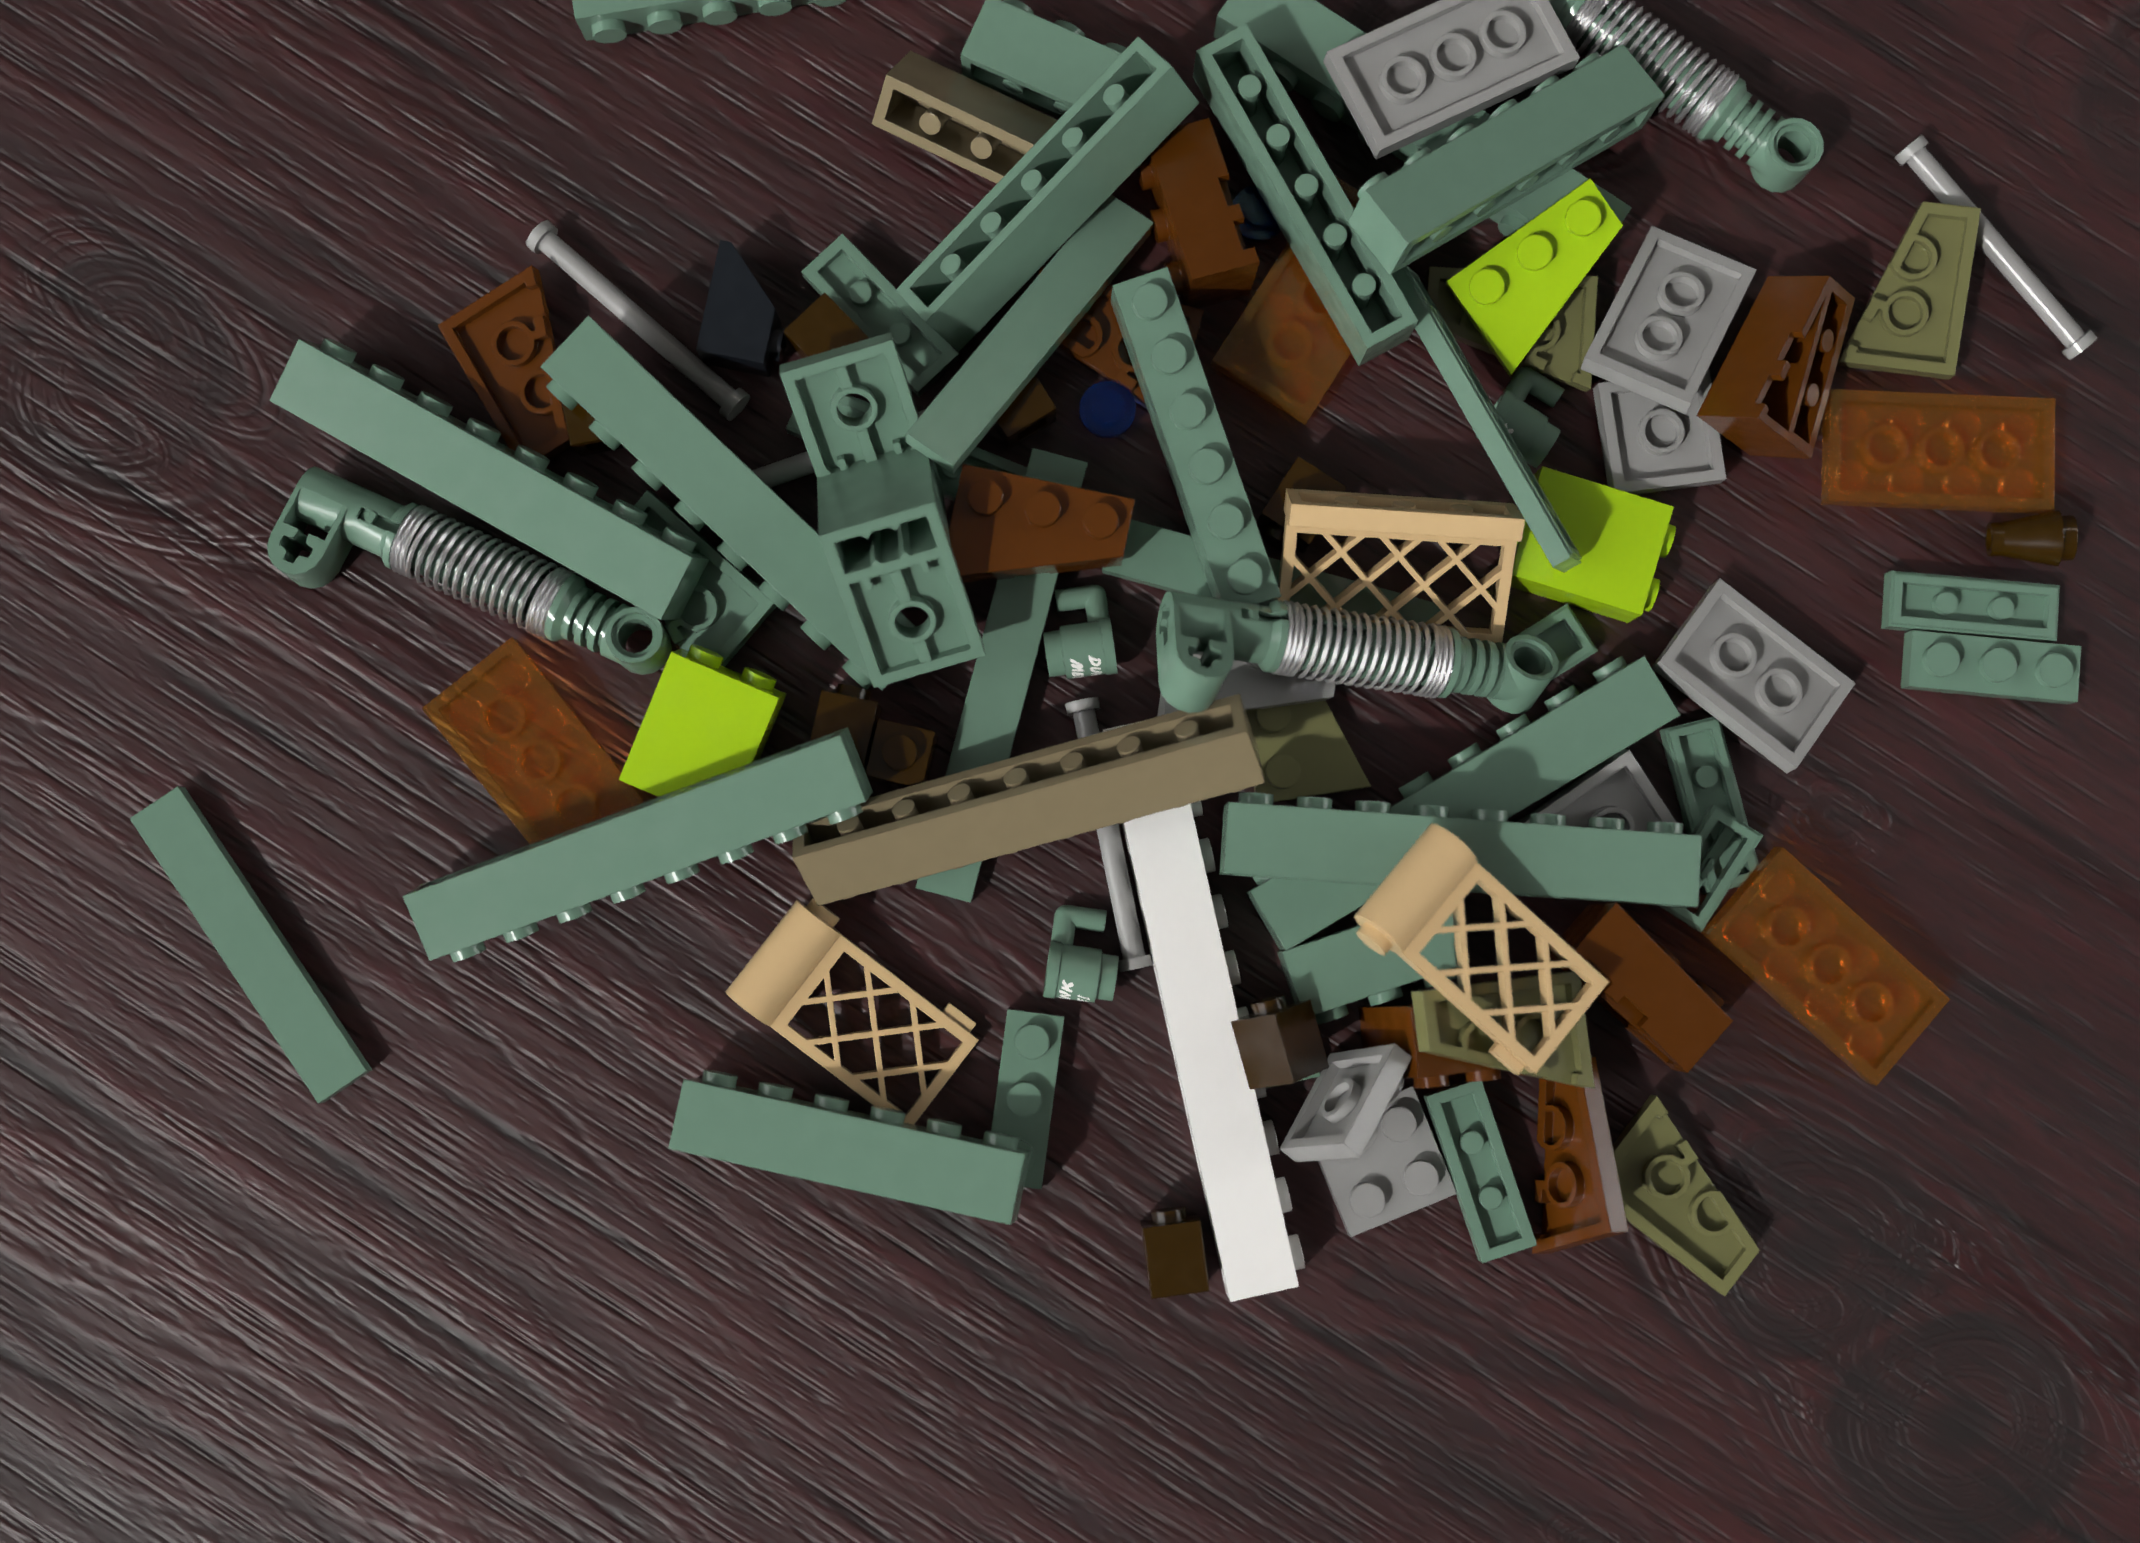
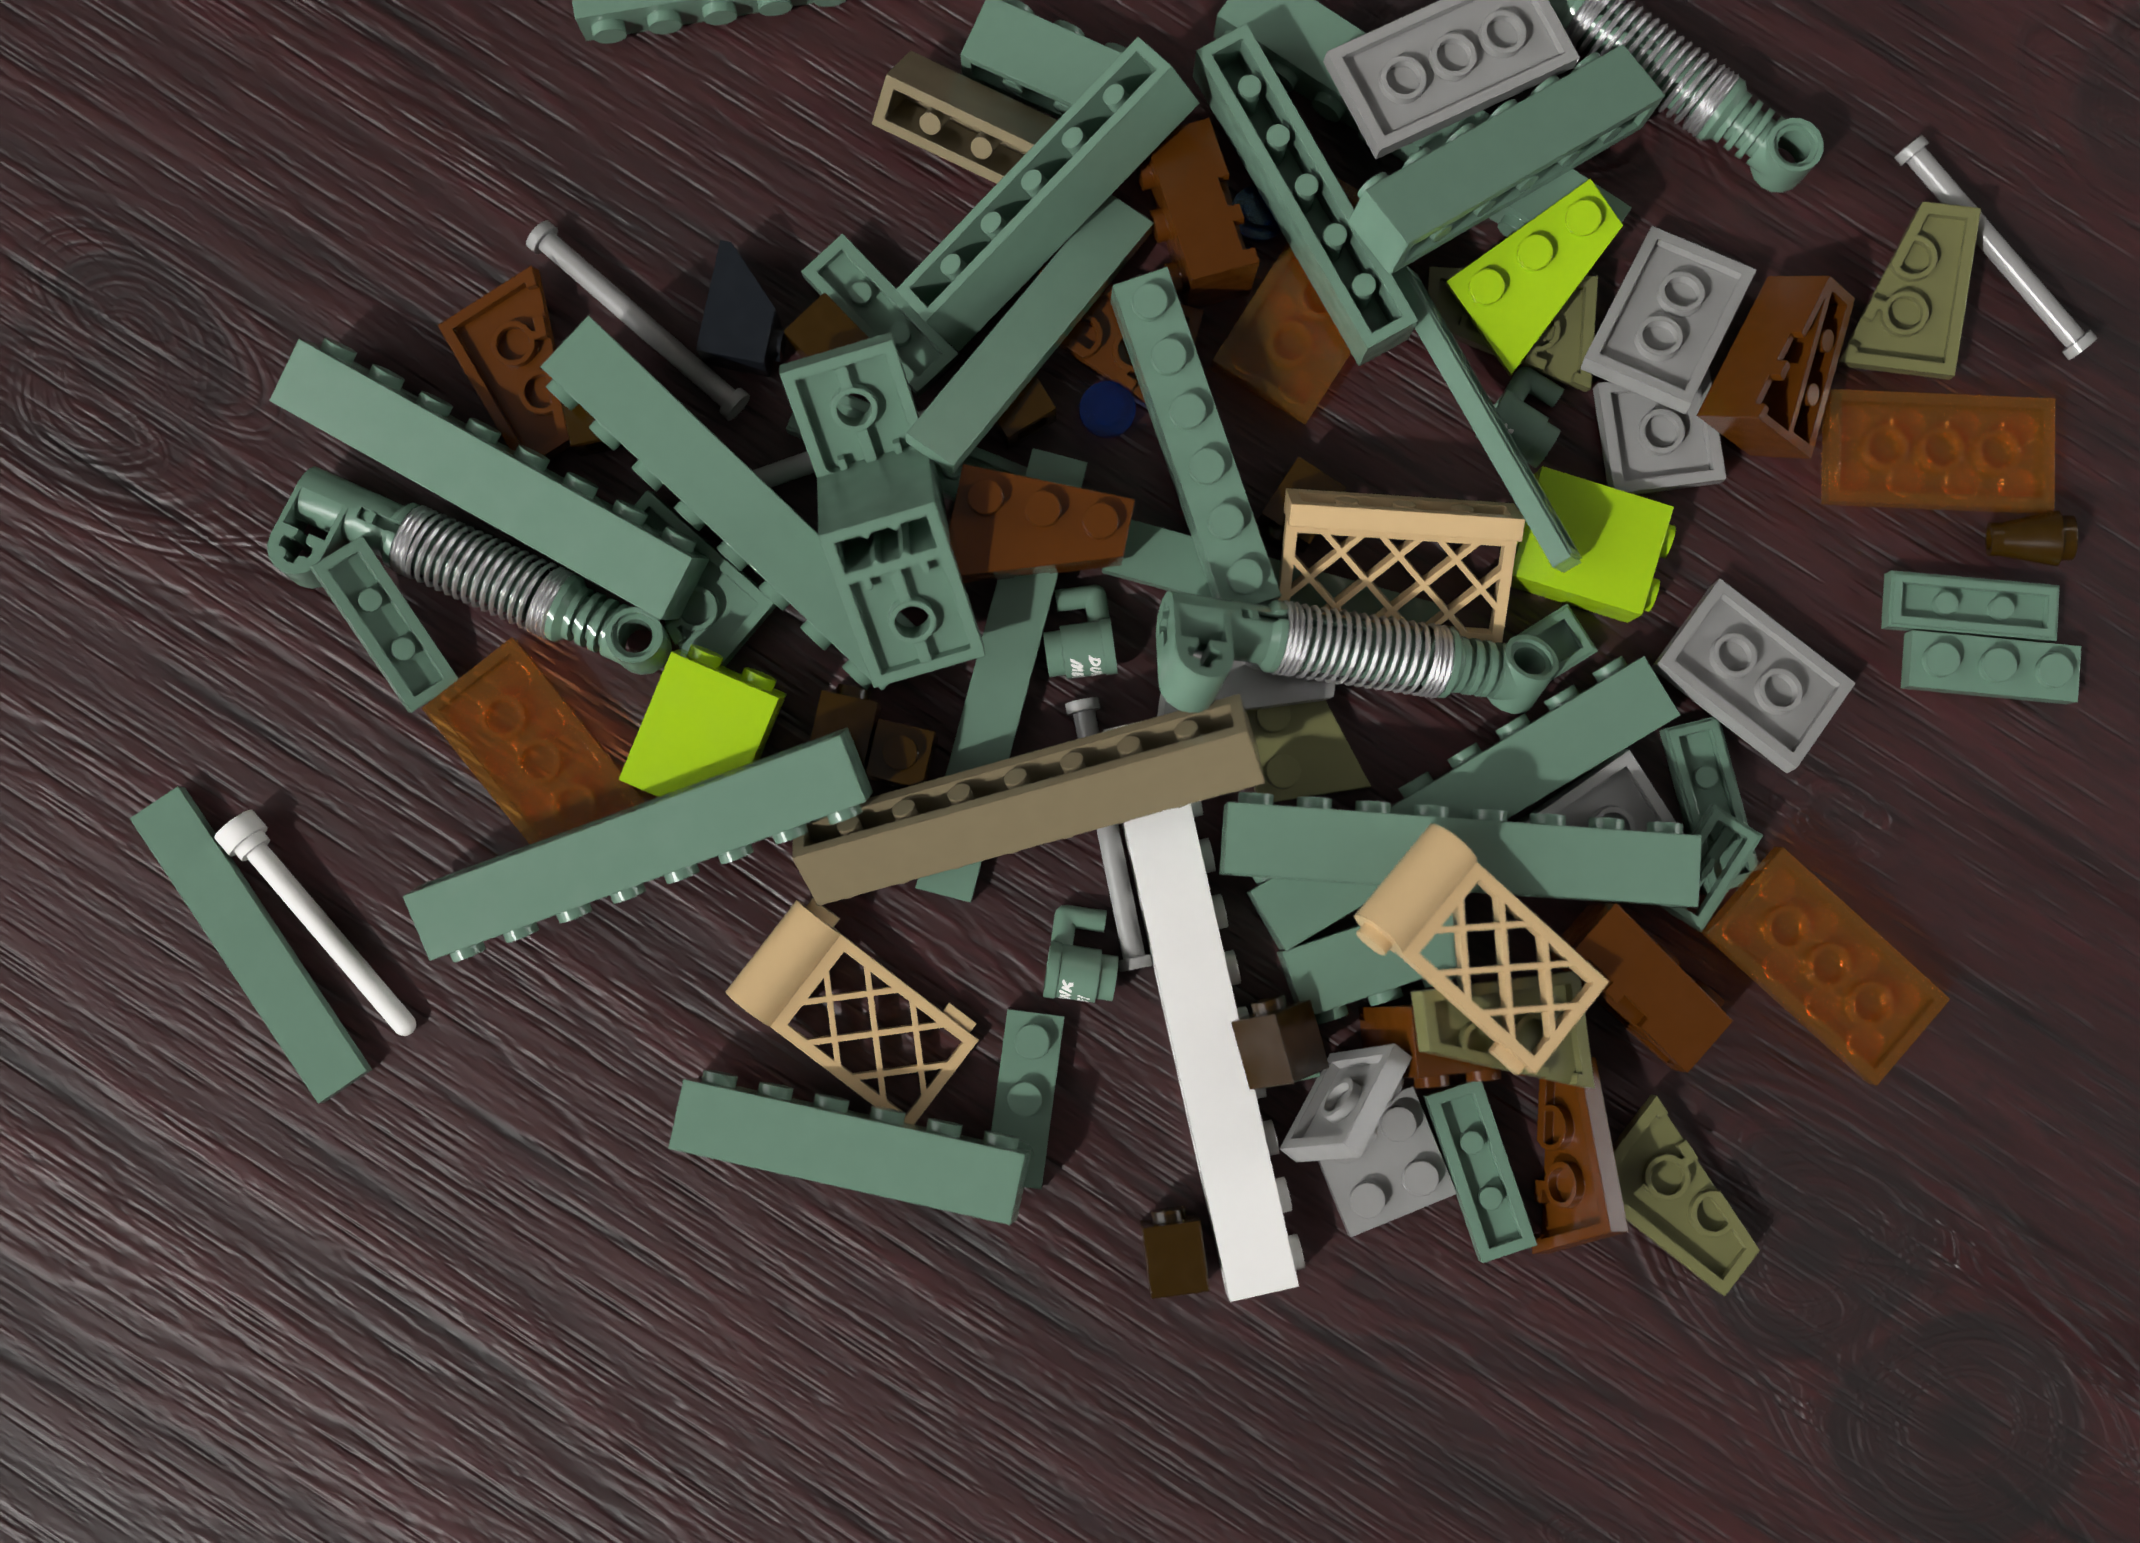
none -> white piece [214,809,417,1036]
none -> sand green plate [309,536,460,713]

